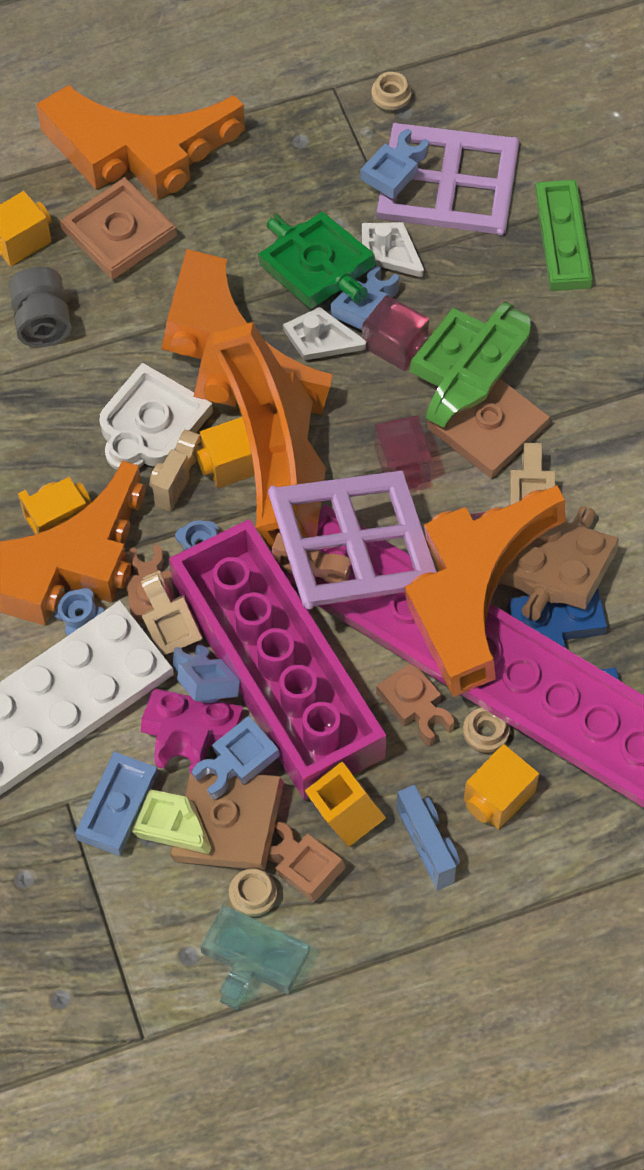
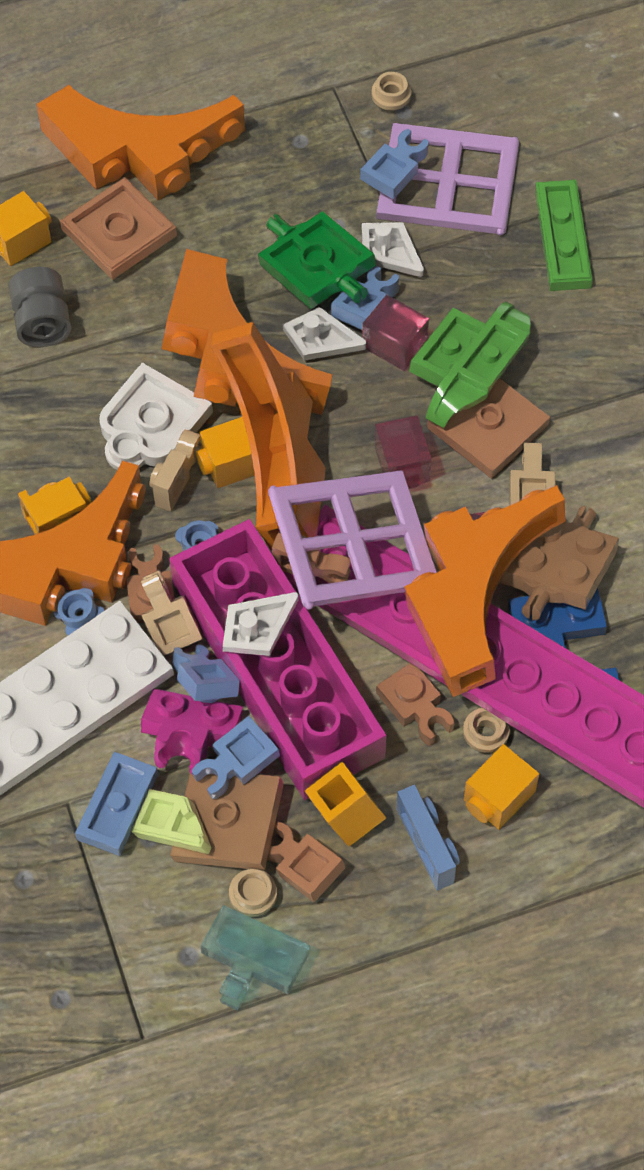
none -> white piece [223,592,298,656]

